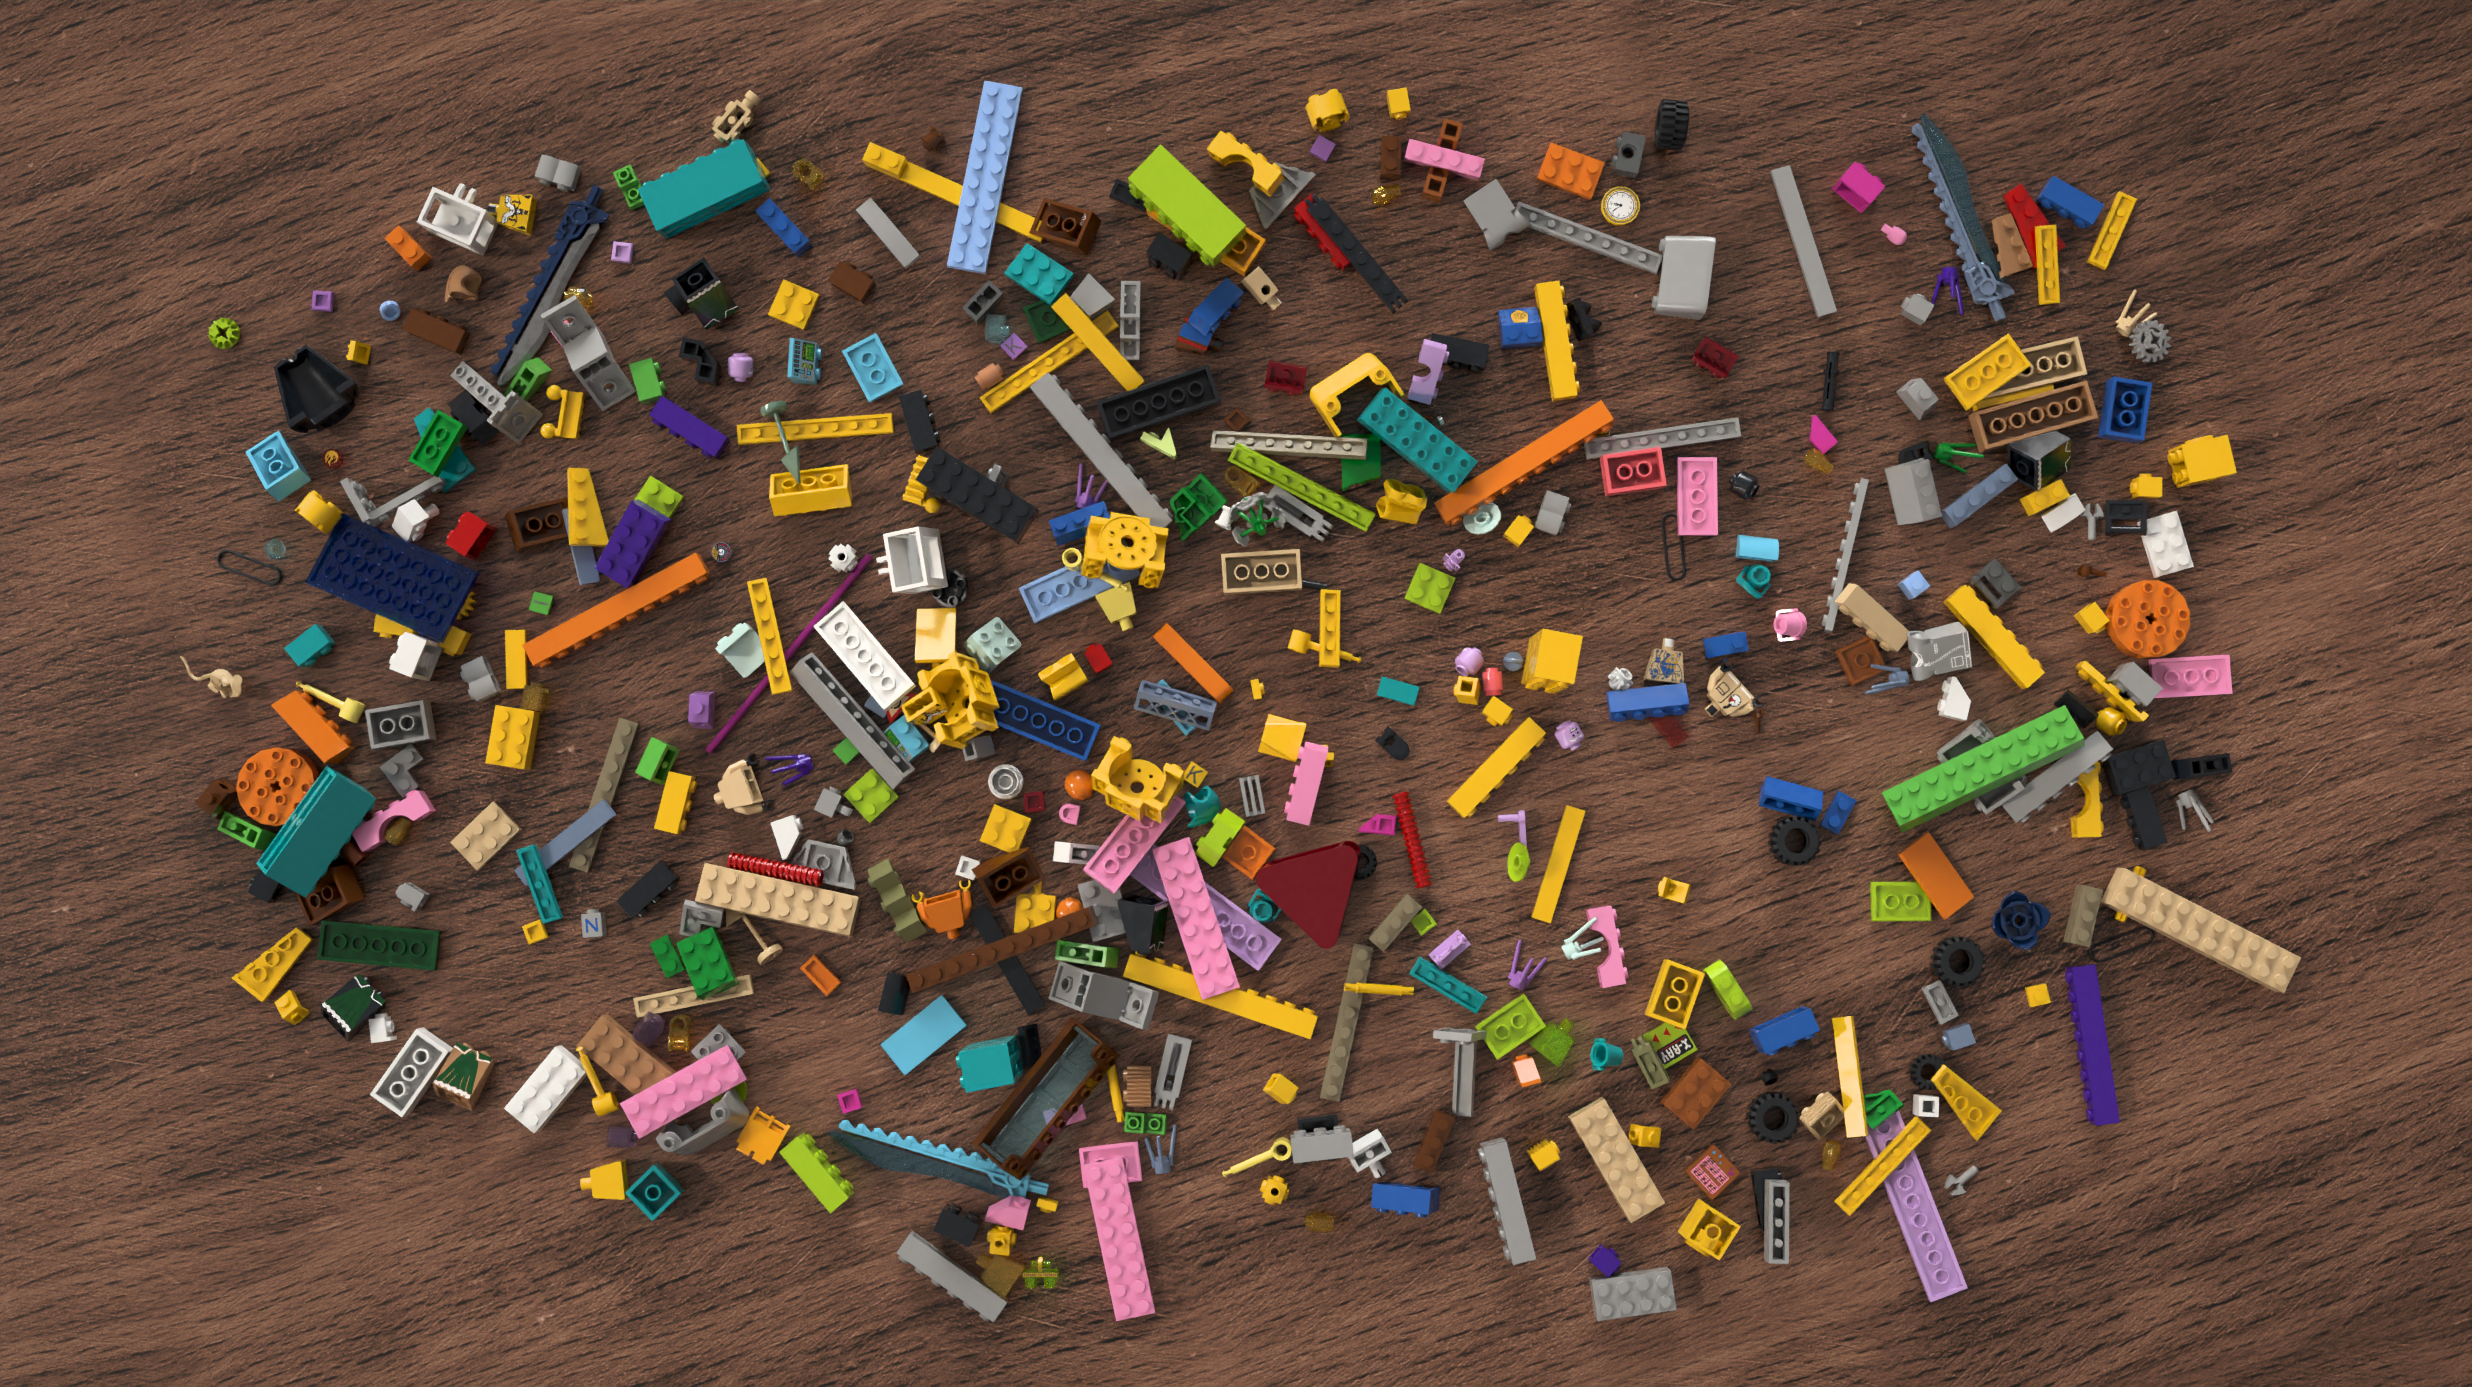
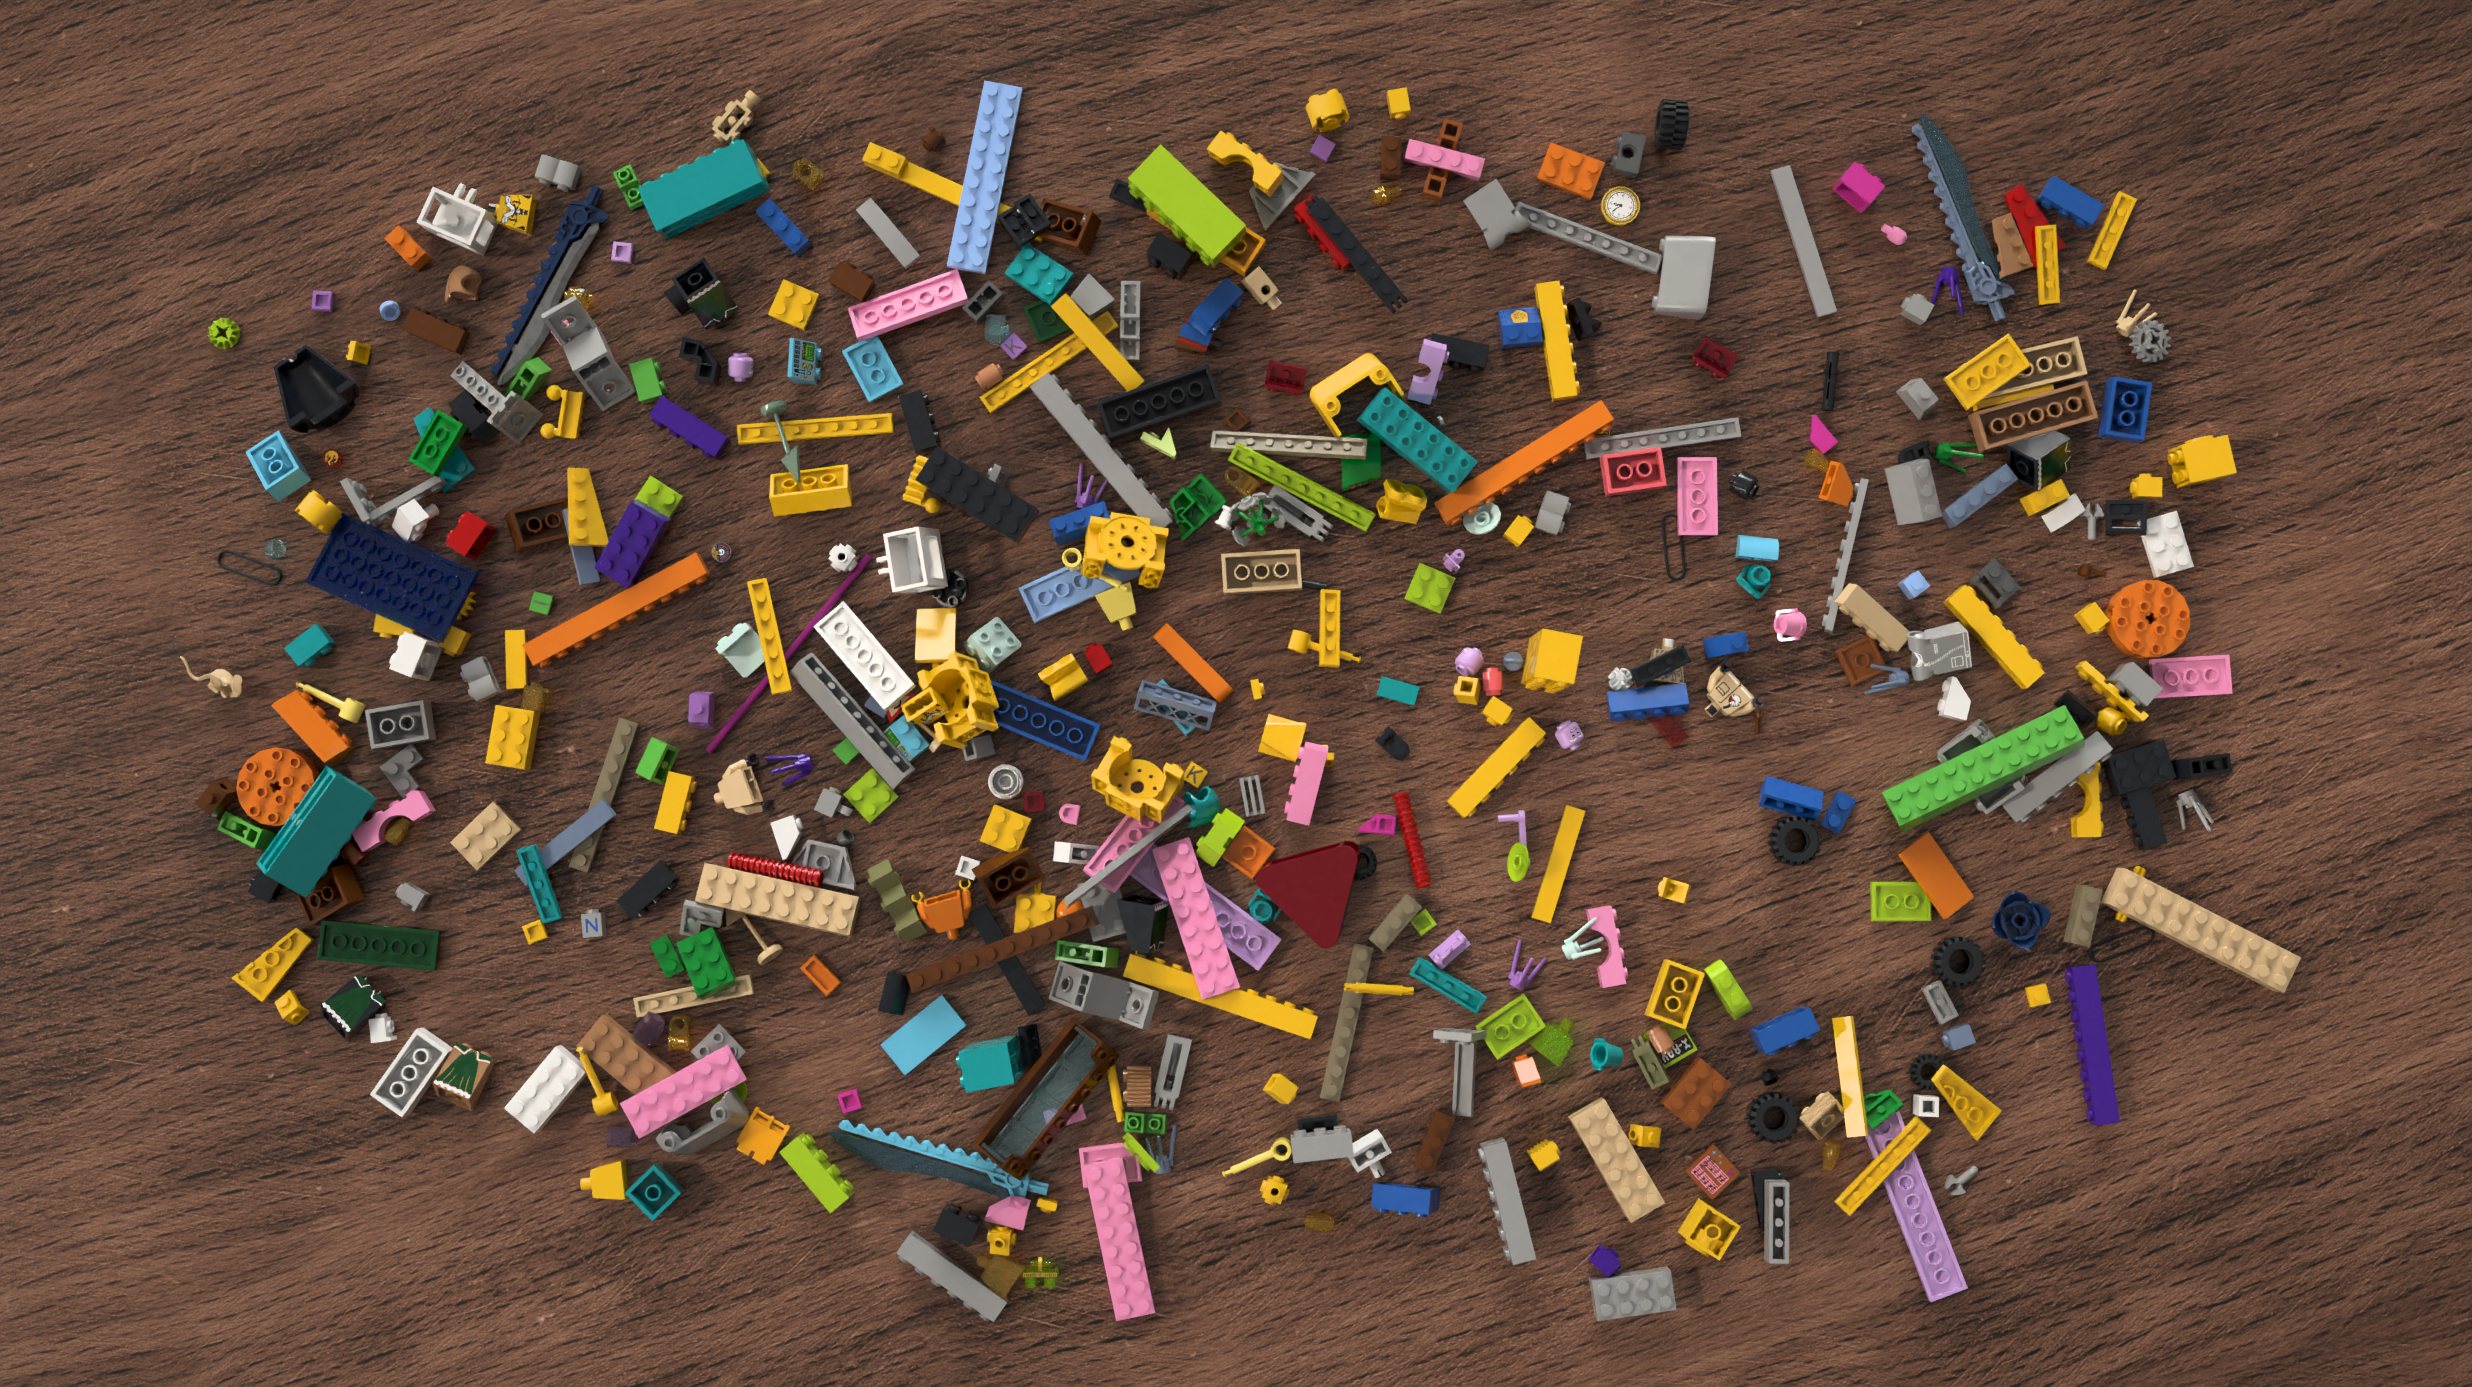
orange hair [1064,769,1095,801] -> none
none -> bright pink plate [848,269,968,342]
none -> black slope [997,193,1051,249]
none -> light grey tile [1063,804,1193,909]
none -> lime plate [1122,1132,1160,1173]
none -> black tile [1629,644,1691,688]
none -> nougat brick [1647,1024,1675,1055]
none -> orange slope [1819,461,1854,507]

